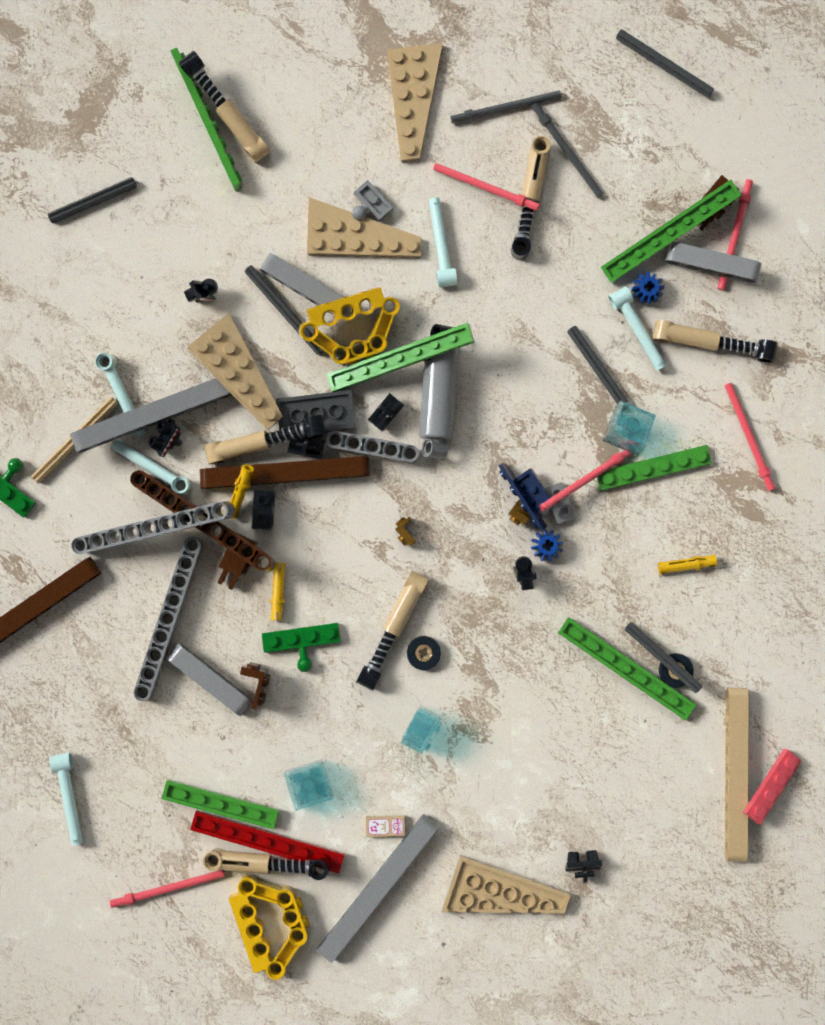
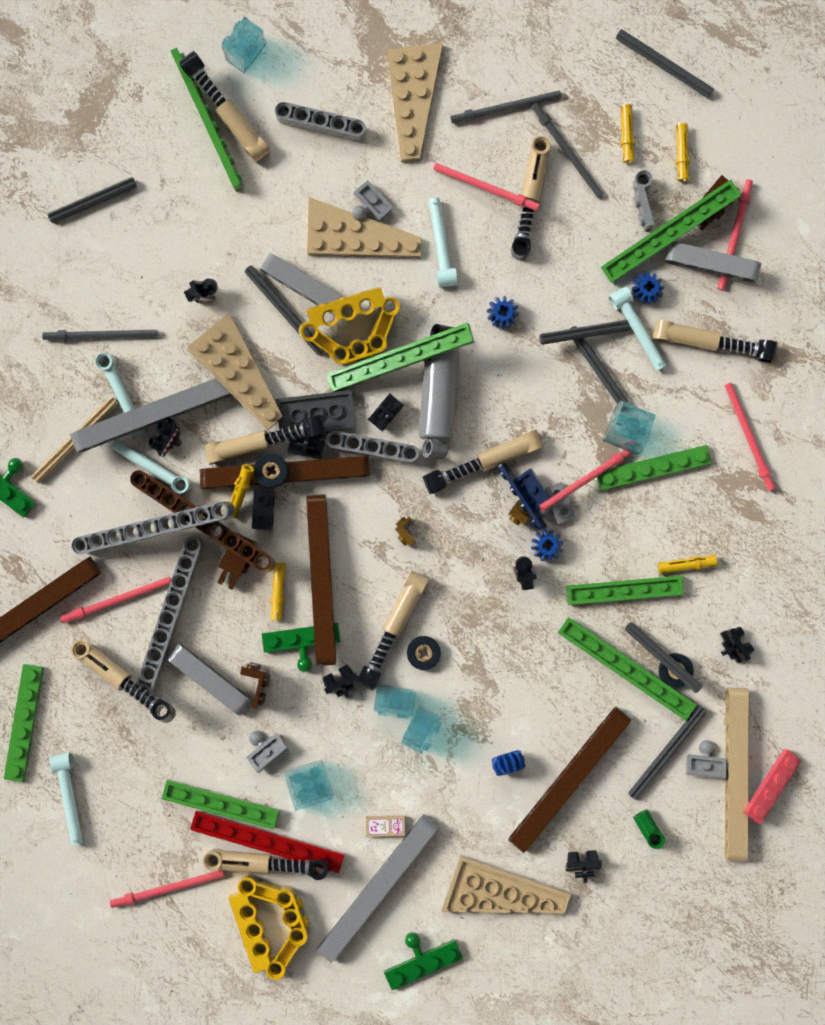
none -> bright green plate [4,664,44,782]
none -> dark grey bar [42,330,158,342]
none -> coral bar [60,577,171,624]
none -> piece [71,640,176,723]
none -> clear light blue brick [222,17,266,74]
none -> light grey plate [246,731,289,773]
none -> black bush [254,453,289,488]
none -> light grey beam [275,102,366,142]
none -> reddish brown beam [306,494,336,666]
none -> black hips [323,664,358,699]
none -> clear light blue brick [374,685,416,719]
none -> green plate [384,932,463,991]
none -> piece [422,430,544,495]
none -> blue gear [487,296,519,329]
none -> blue gear [492,750,525,776]
none -> reddish brown beam [508,706,631,853]
none -> dark grey axle [539,320,630,345]
none -> bright green plate [566,575,684,605]
none -> yellow pin [620,104,635,164]
none -> dark grey axle [628,705,707,800]
none -> light grey plate [633,170,655,231]
none -> green piece [633,809,665,849]
none -> yellow pin [675,123,691,182]
none -> light grey plate [686,740,727,779]
none -> black hips [720,627,754,663]

